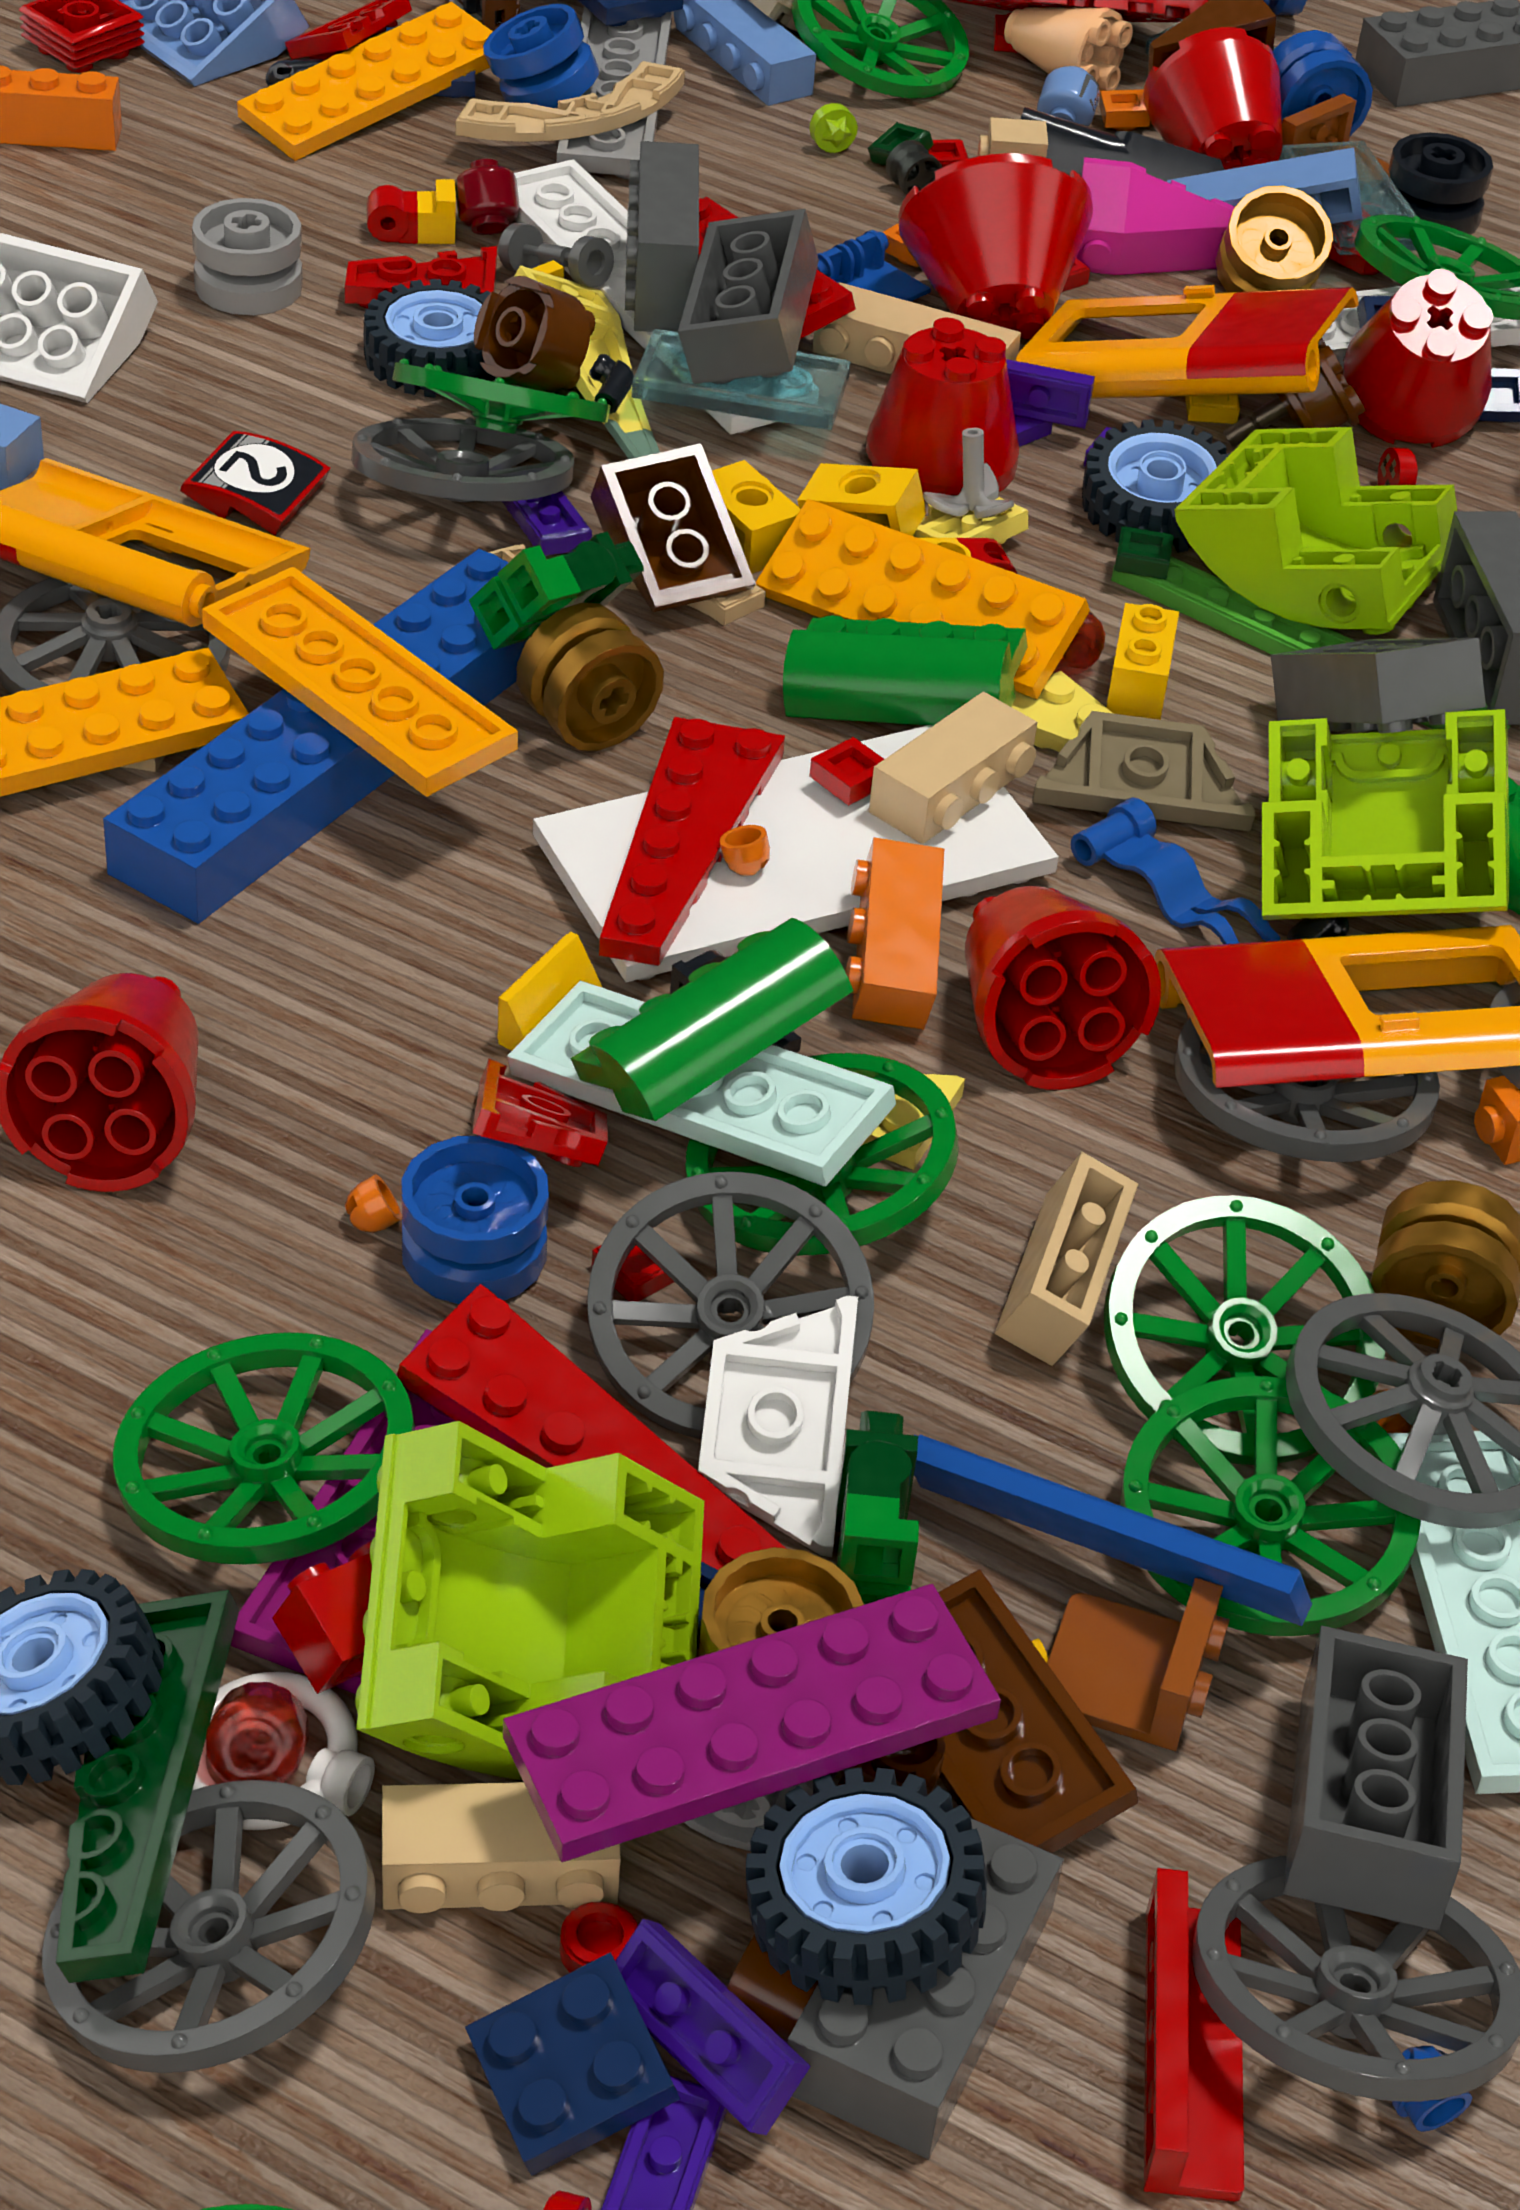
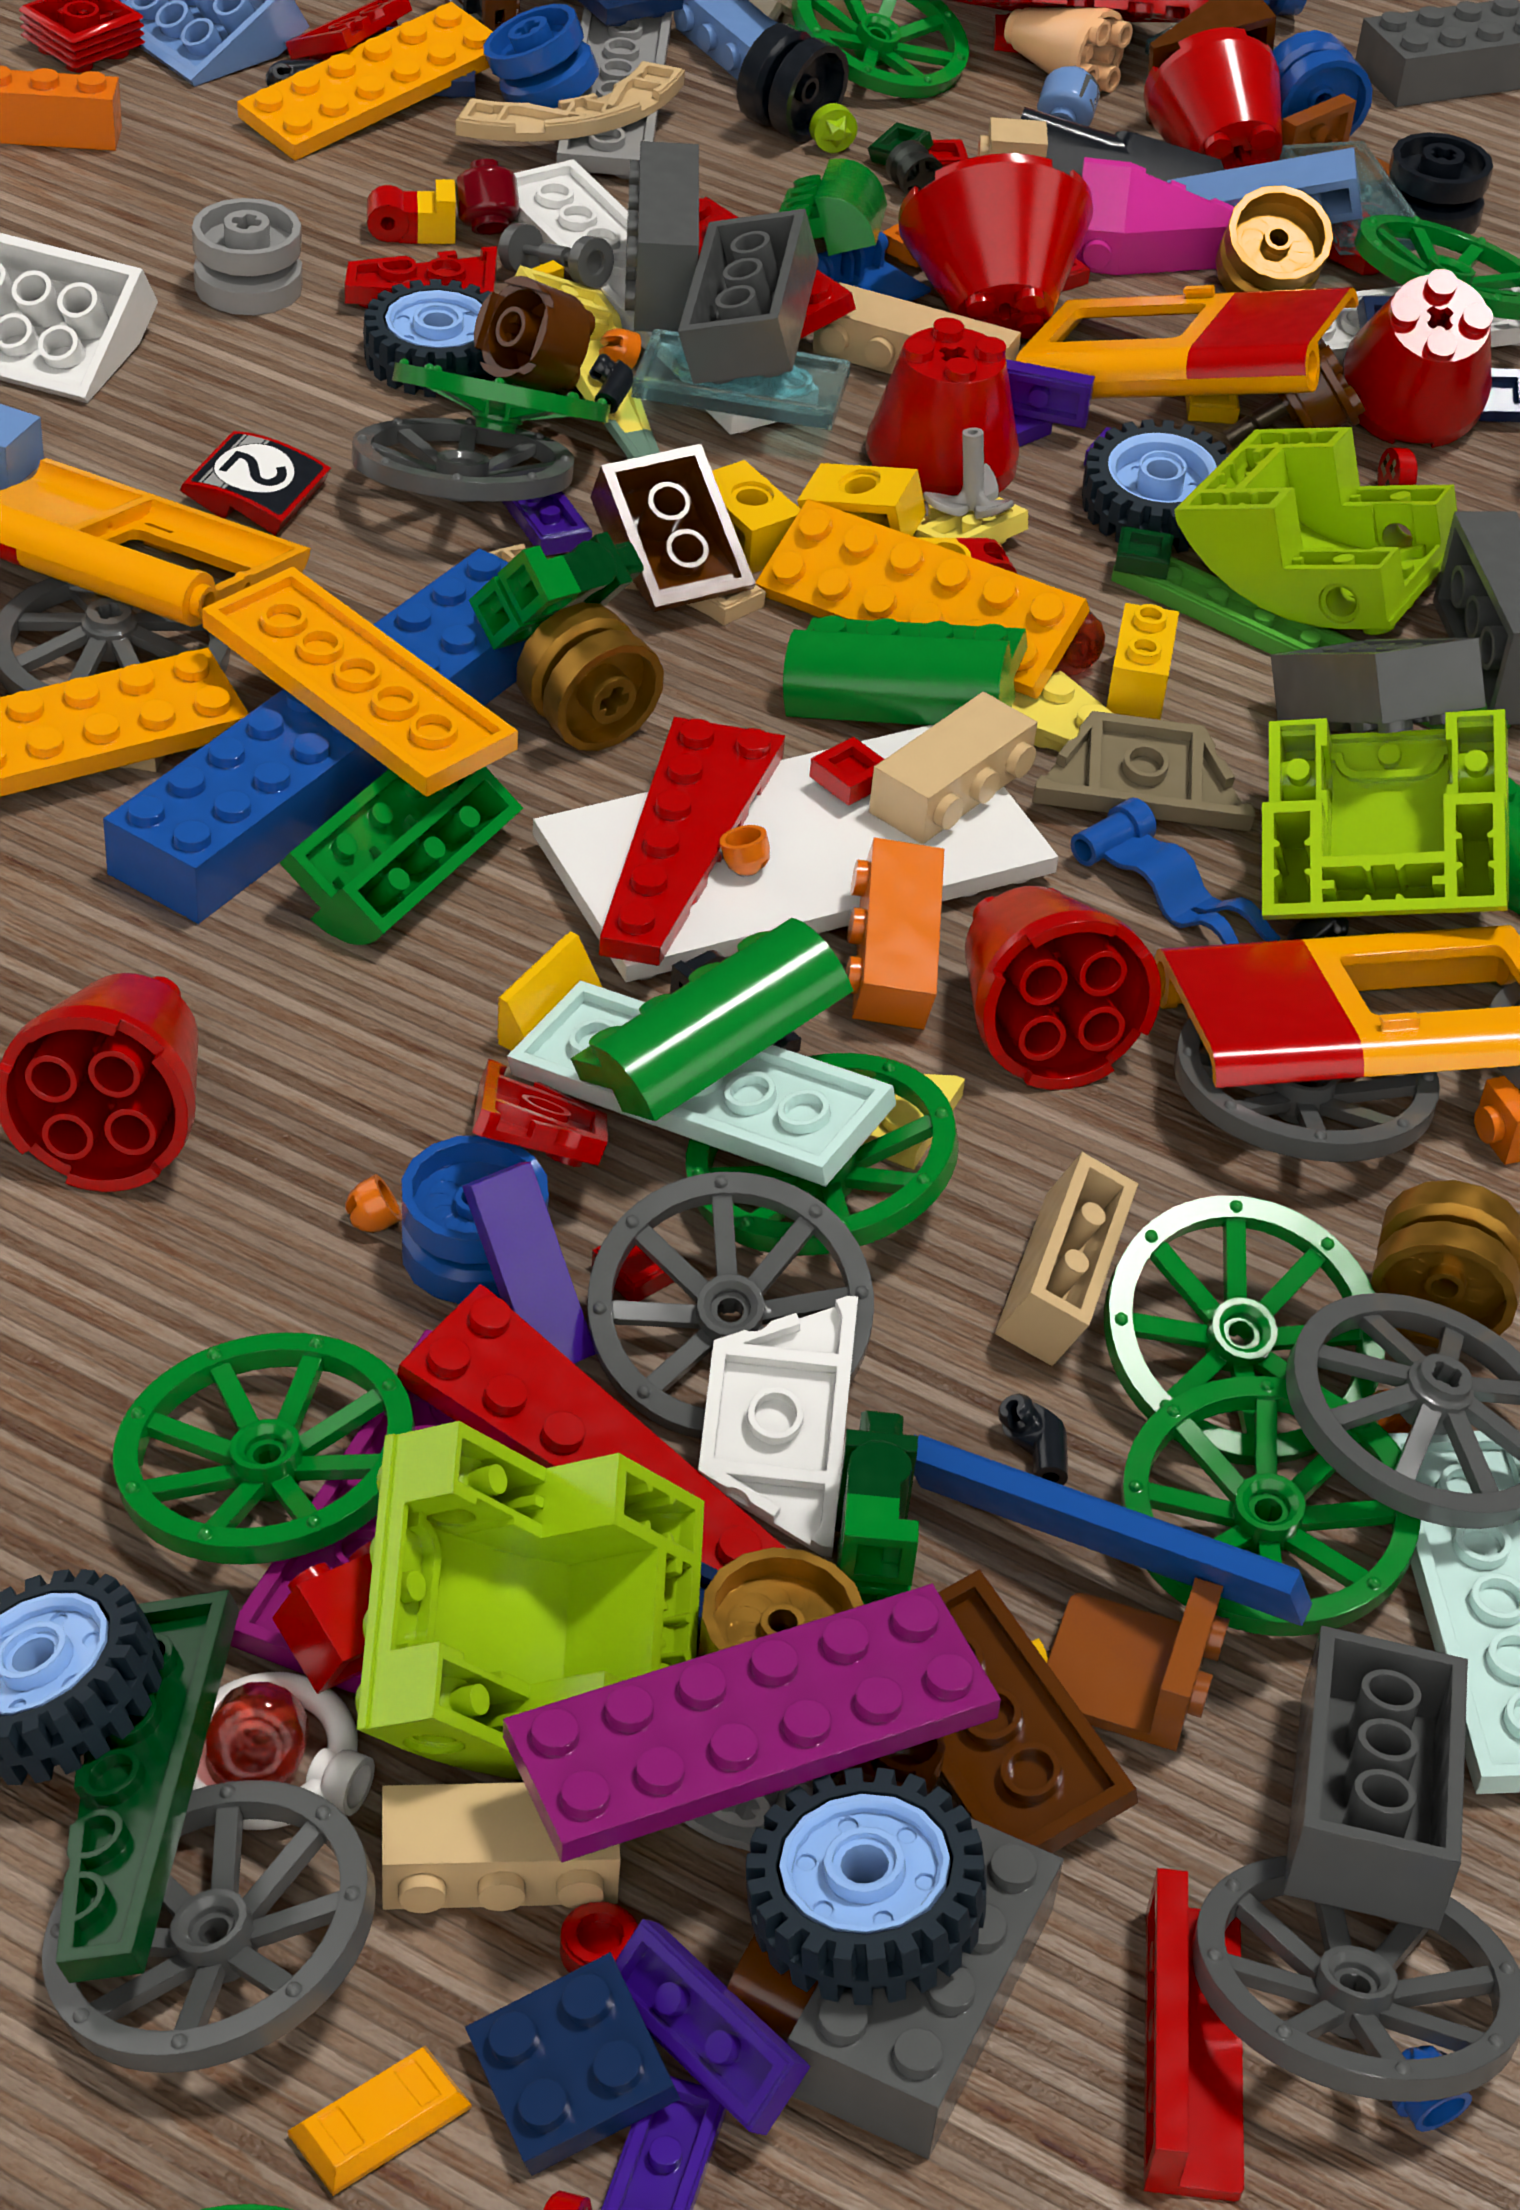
orange plate [1099,89,1150,131] -> none
none -> green brick [280,766,524,945]
none -> light orange tile [287,2045,472,2196]
none -> dark purple tile [462,1162,595,1363]
none -> orange hinge [599,328,641,369]
none -> black wheel [737,23,849,142]
none -> green brick [779,158,887,256]
none -> black arm [998,1393,1068,1485]

